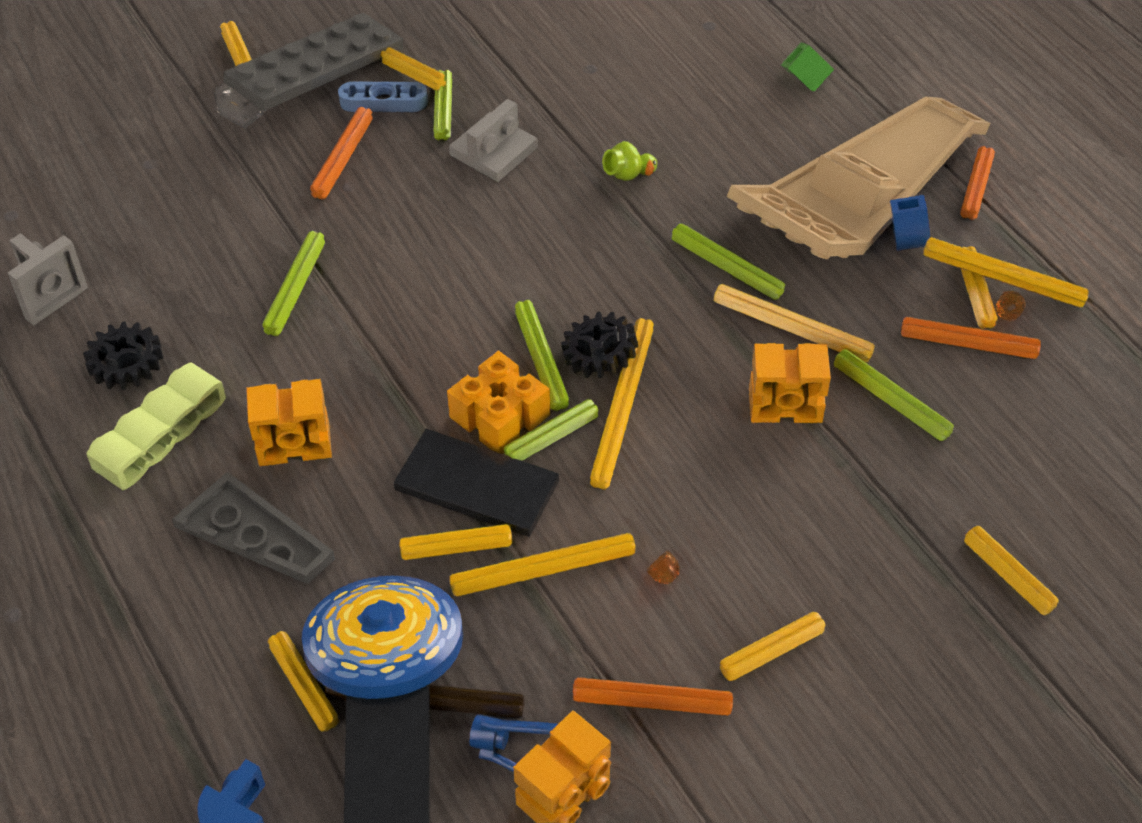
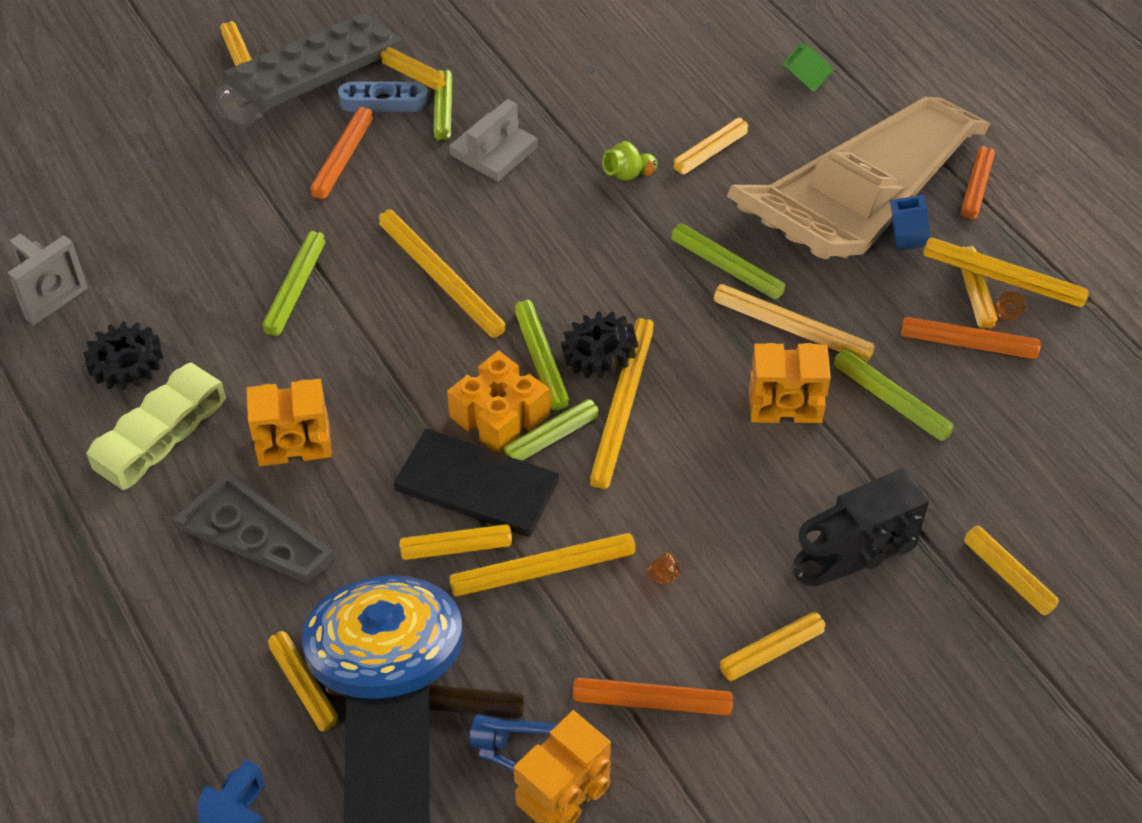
none -> yellow axle [379,210,506,338]
none -> yellow axle [673,118,748,175]
none -> black brick [793,468,929,586]

